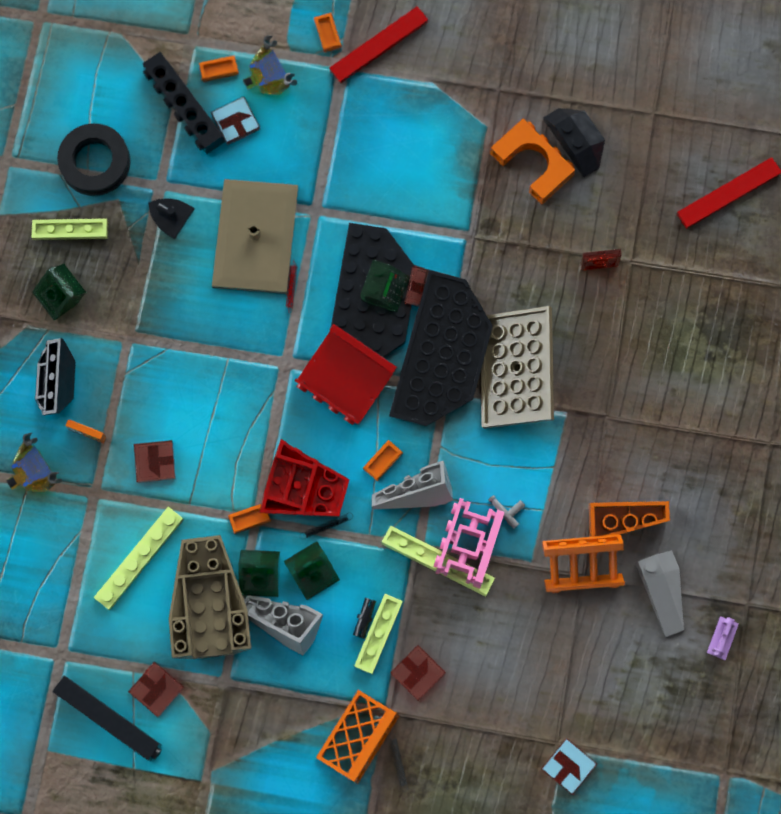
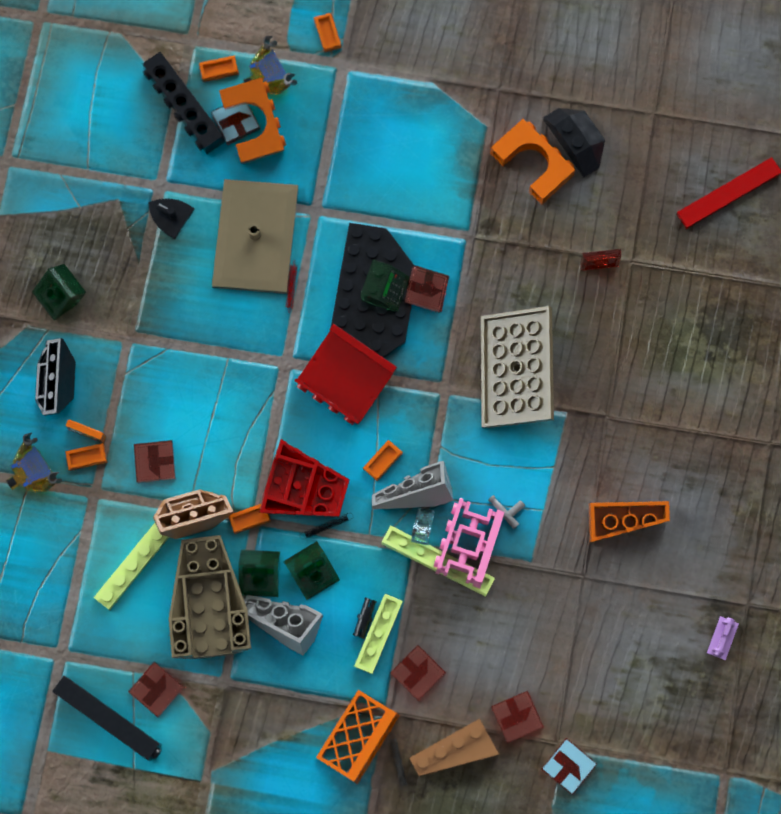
yellowish green plate [32,219,108,240] -> none
black tyre [57,123,130,196] -> none
red tile [329,6,428,84] -> none
black plate [389,270,493,427] -> none
orange fence [542,534,625,593] -> none
light grey wedge [635,550,684,638] -> none
none -> orange tile [65,443,107,471]
none -> medium nougat wedge [153,489,233,539]
none -> orange arch [219,78,286,164]
none -> medium nougat wedge [409,719,499,777]
none -> clear light blue leg [411,508,434,545]
none -> clear red tile [491,690,544,743]

